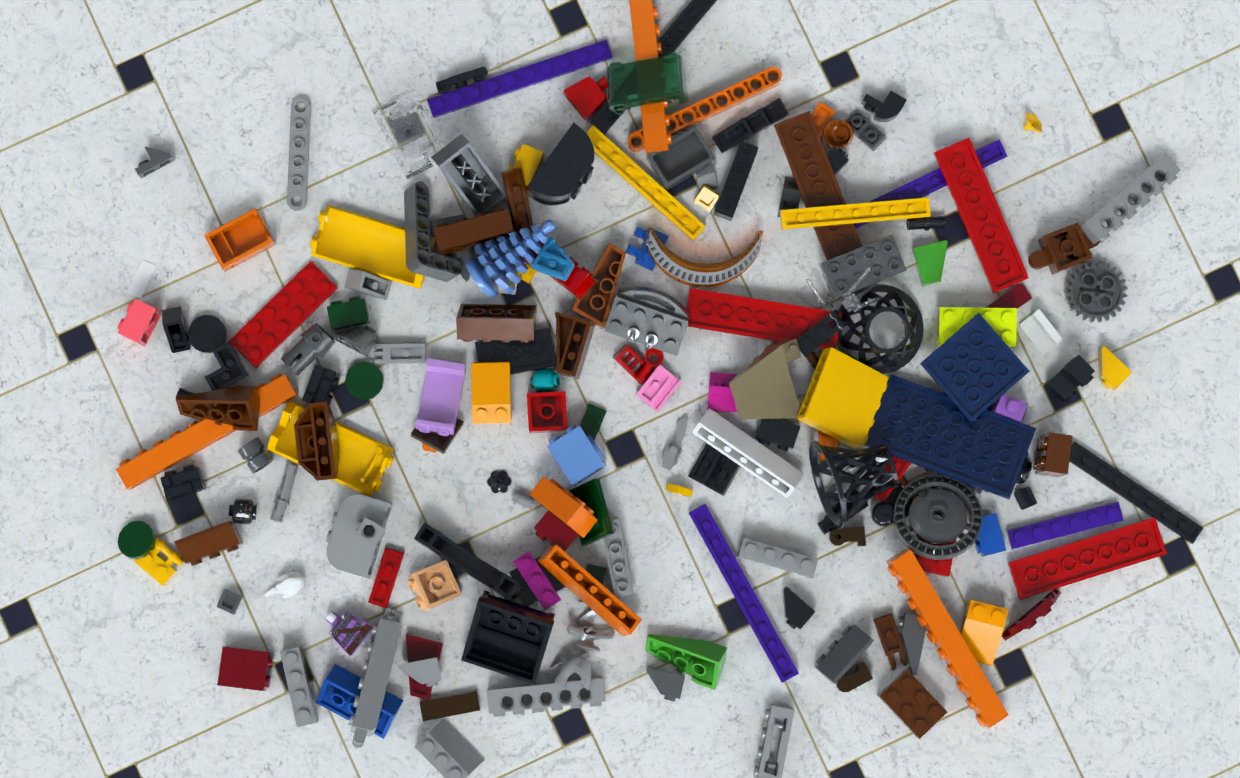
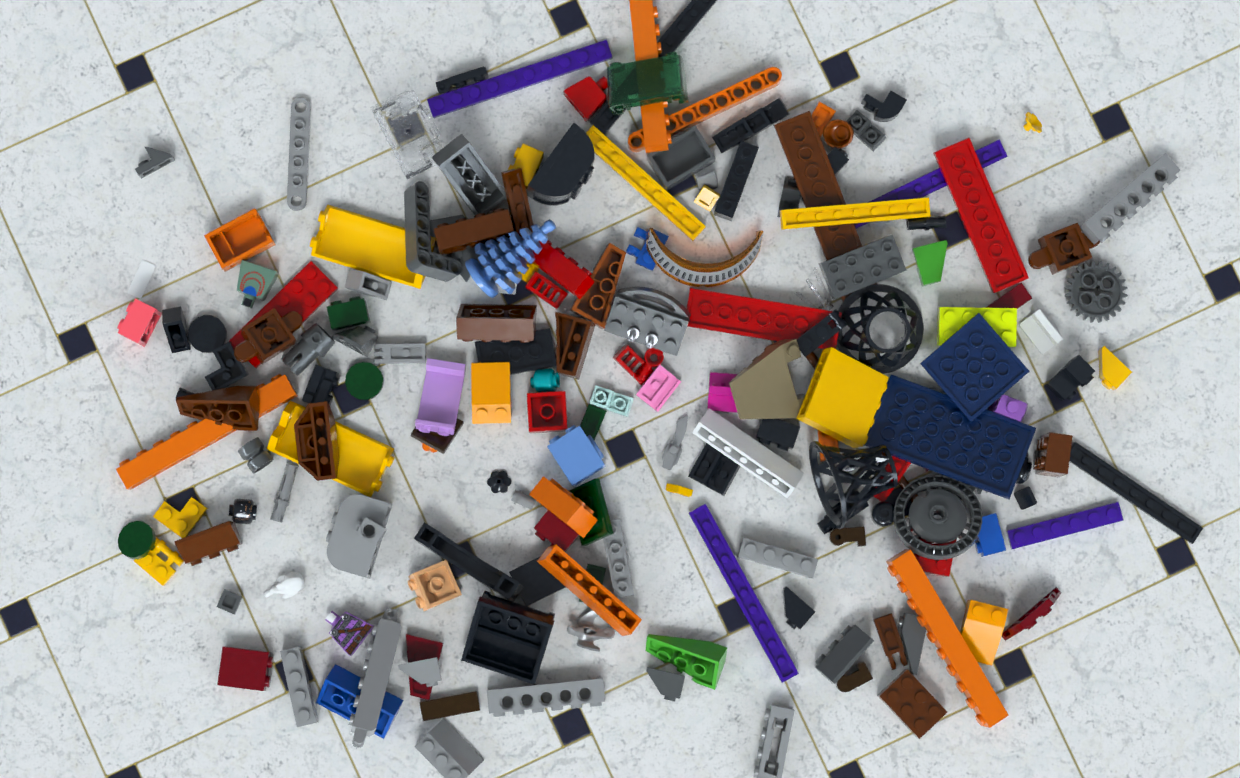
black brick [160,465,206,500] -> none
yellow hinge [360,447,384,483] -> none
red tile [368,548,405,608] -> none
magenta brick [513,551,561,611] -> none
dark azure wing [531,237,575,282] -> none
light grey animal [550,650,591,690] -> none
clear plant [840,268,880,312] -> none
red plate [1007,517,1167,600] -> none
none -> yellow plate [153,497,208,538]
none -> reddish brown brick [234,308,302,365]
none -> sand green torso [237,260,279,308]
none -> red slope [525,271,568,309]
none -> light aqua slope [589,385,634,417]

